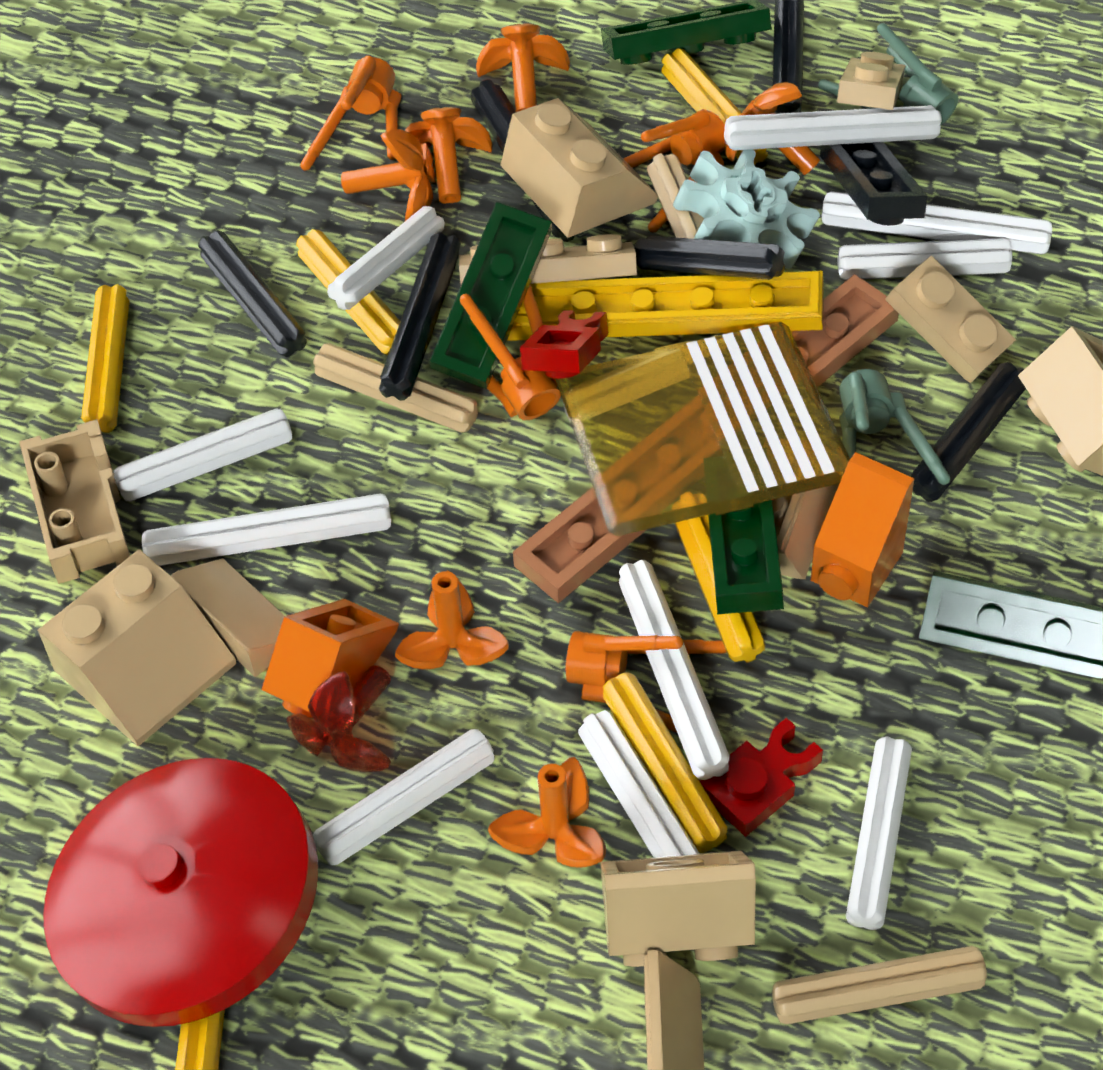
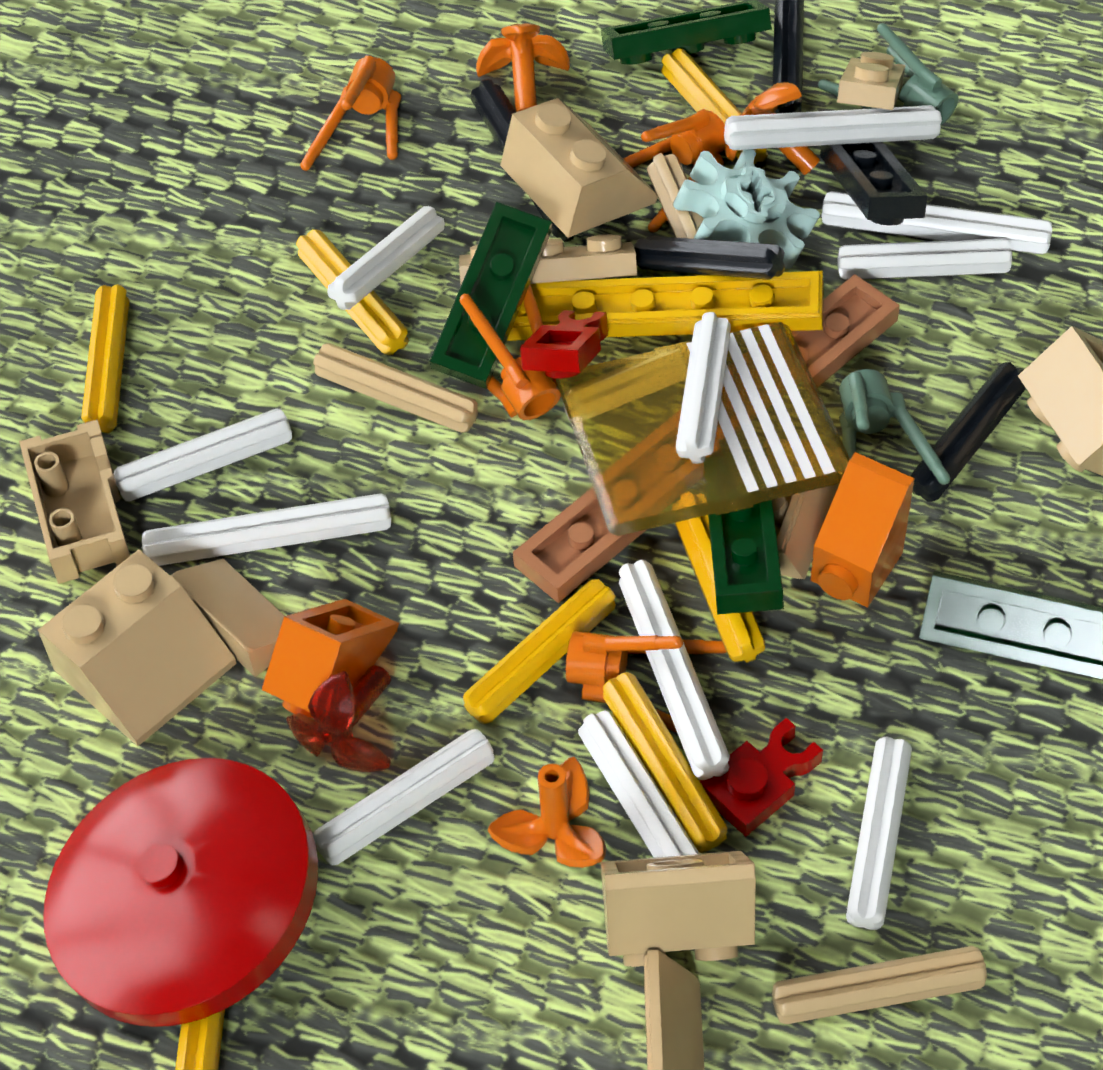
black axle [198,230,307,357] -> none
orange plant [341,129,436,221] -> none
black axle [379,232,461,401] -> none
orange plant [395,570,509,669] -> none
orange plant [405,107,493,204] -> none
tan plate [885,255,1016,383] -> none
none -> yellow axle [463,579,616,724]
none -> white axle [676,312,731,464]

